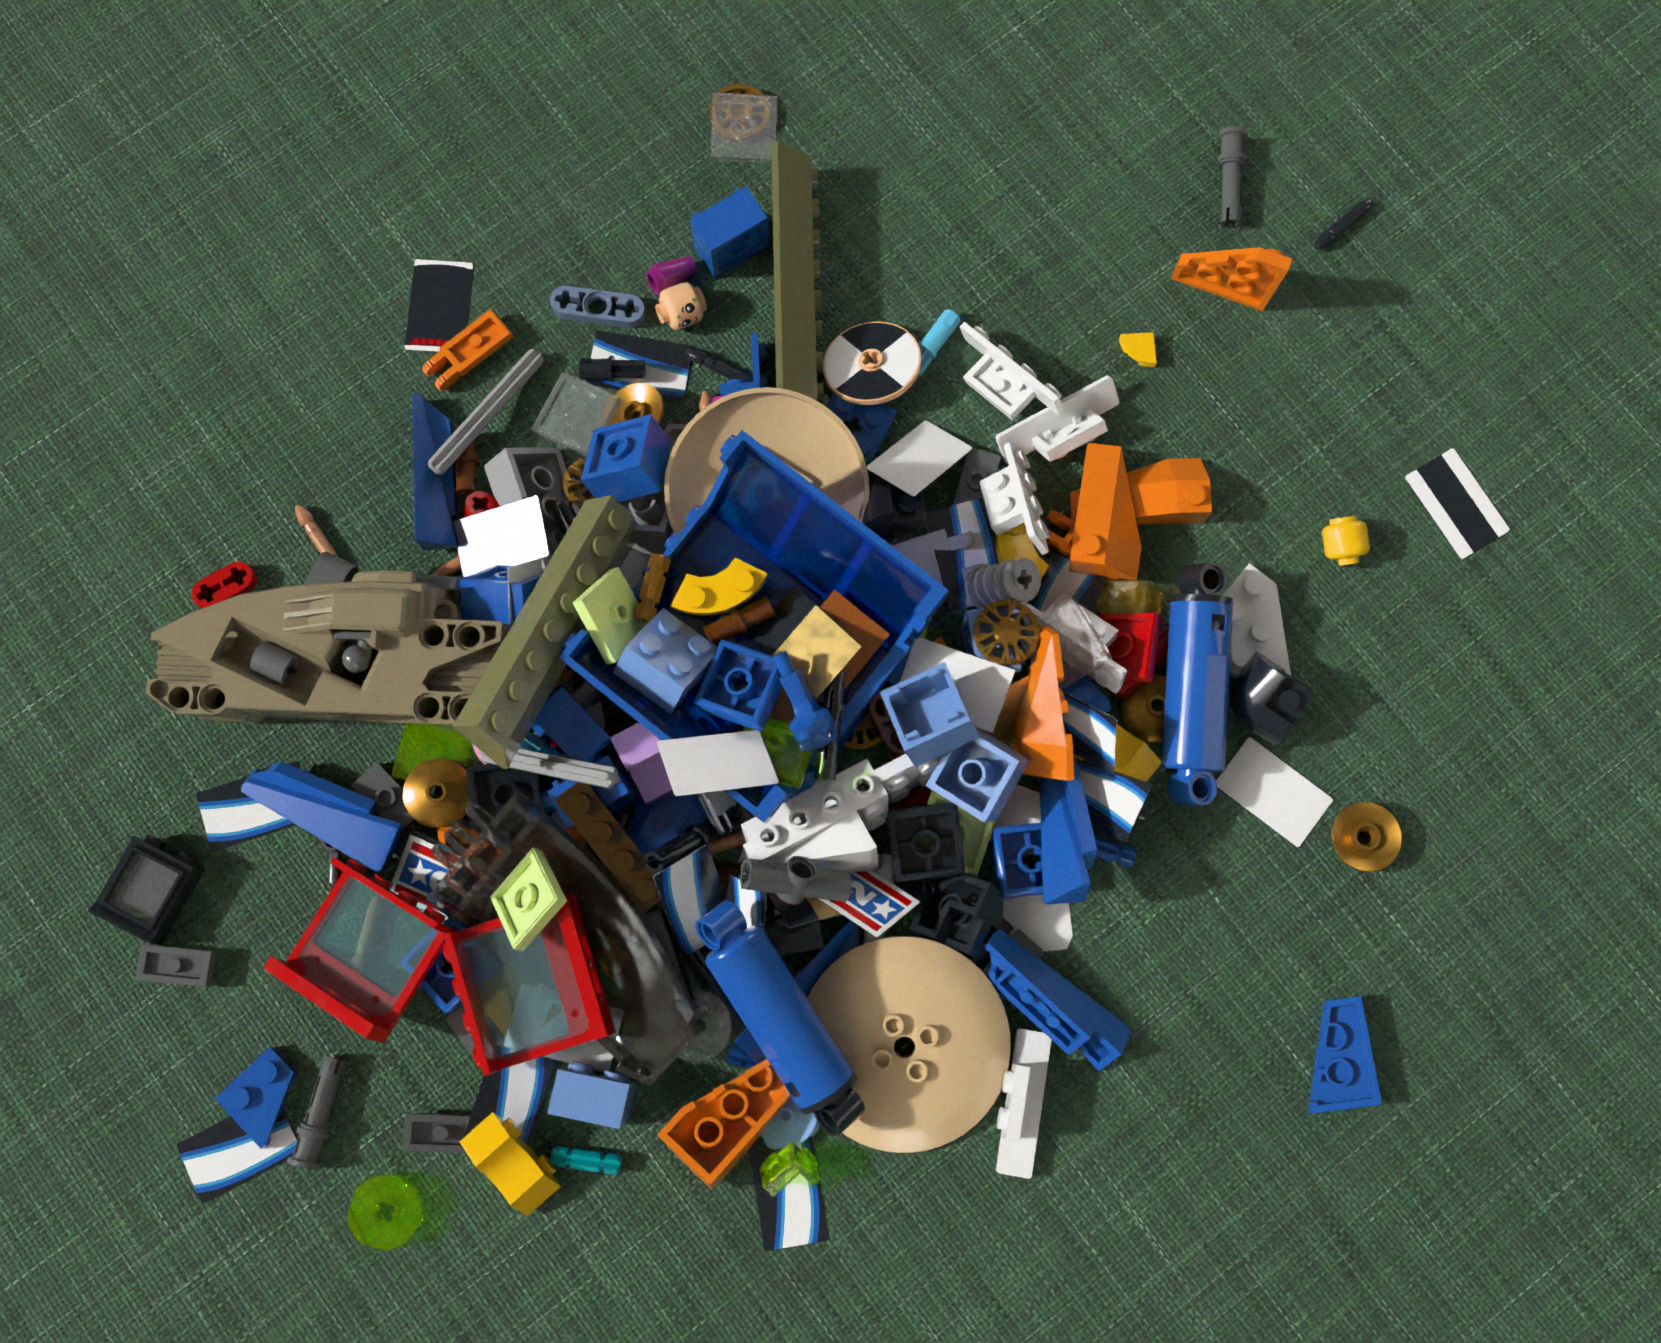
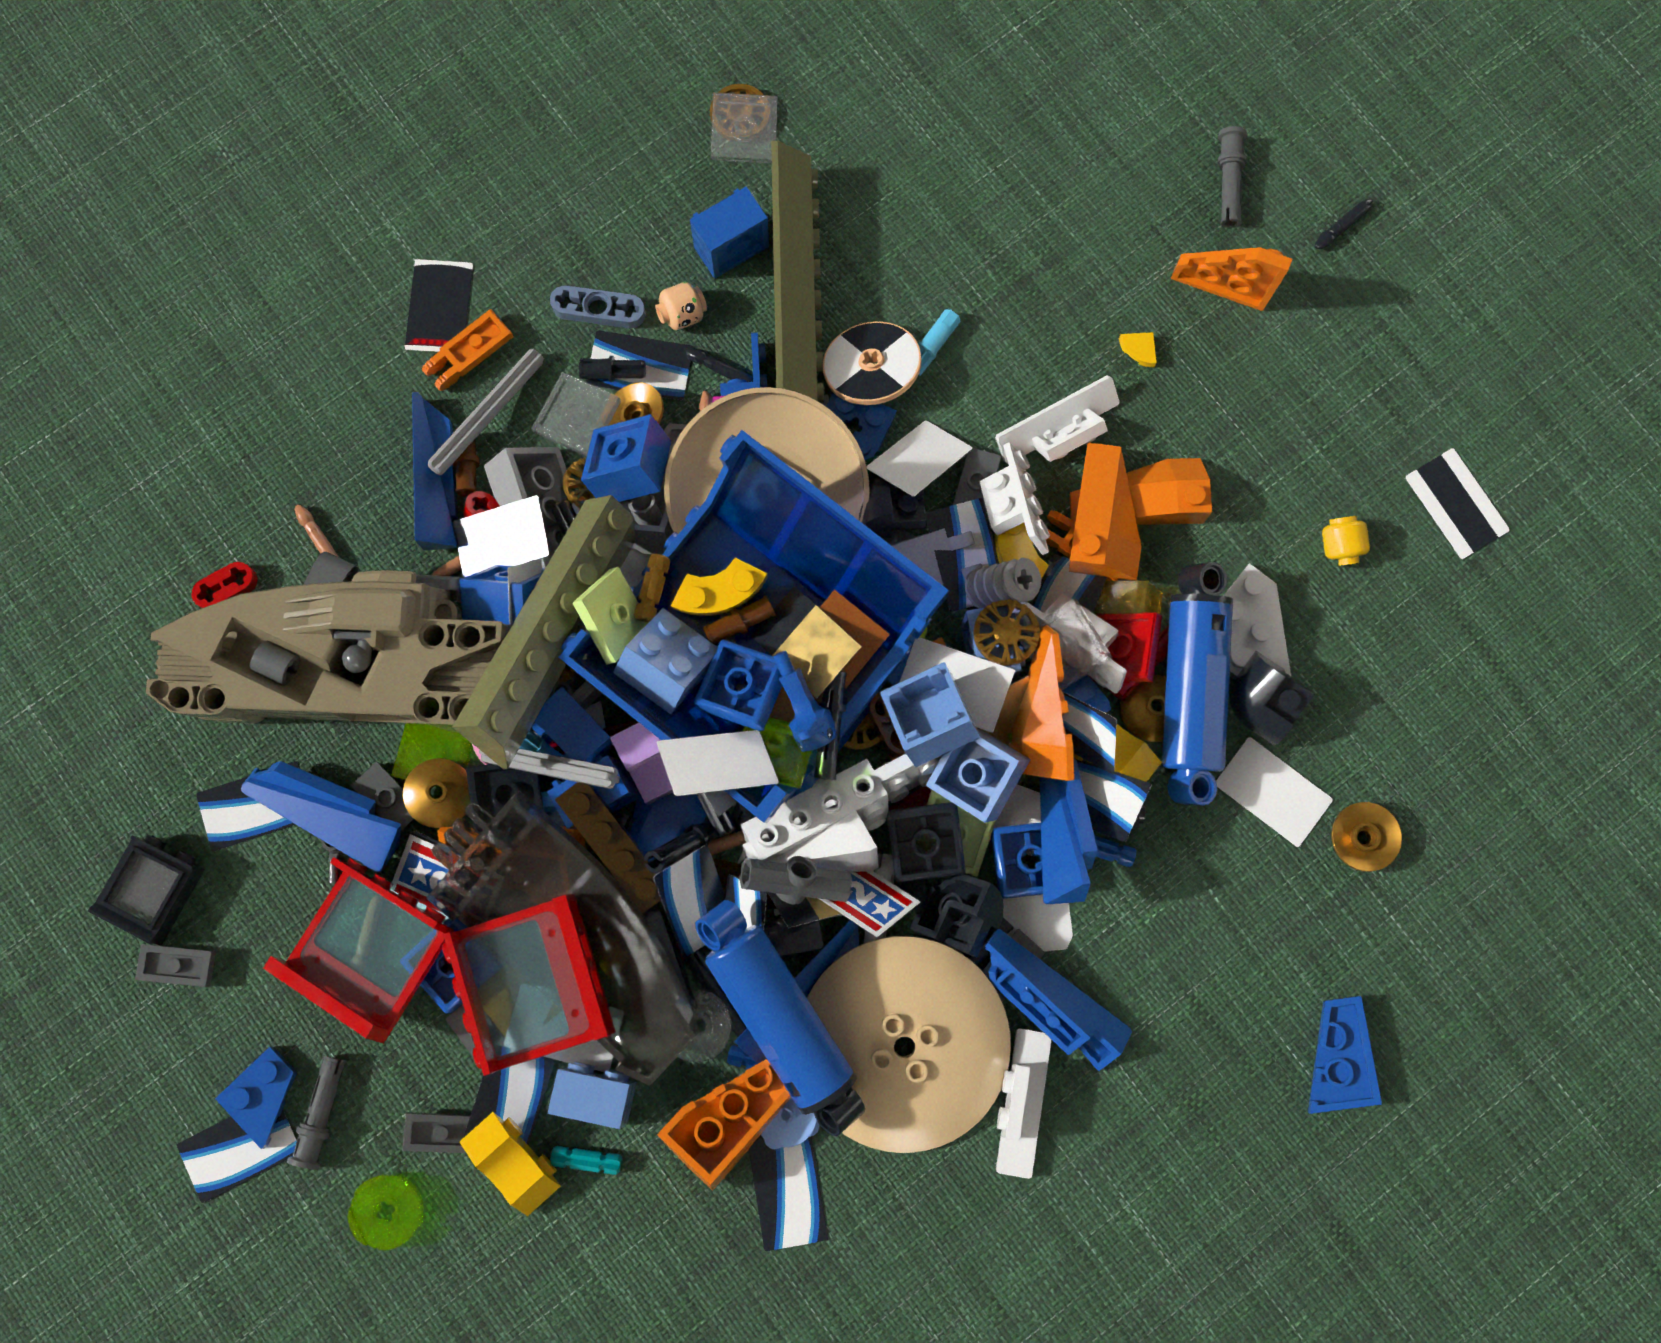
yellowish green plate [490,847,567,951] -> none
magenta cone [646,256,697,295] -> none
clear neon green bracket [760,1141,819,1197] -> none
white bracket [960,322,1063,421] -> none

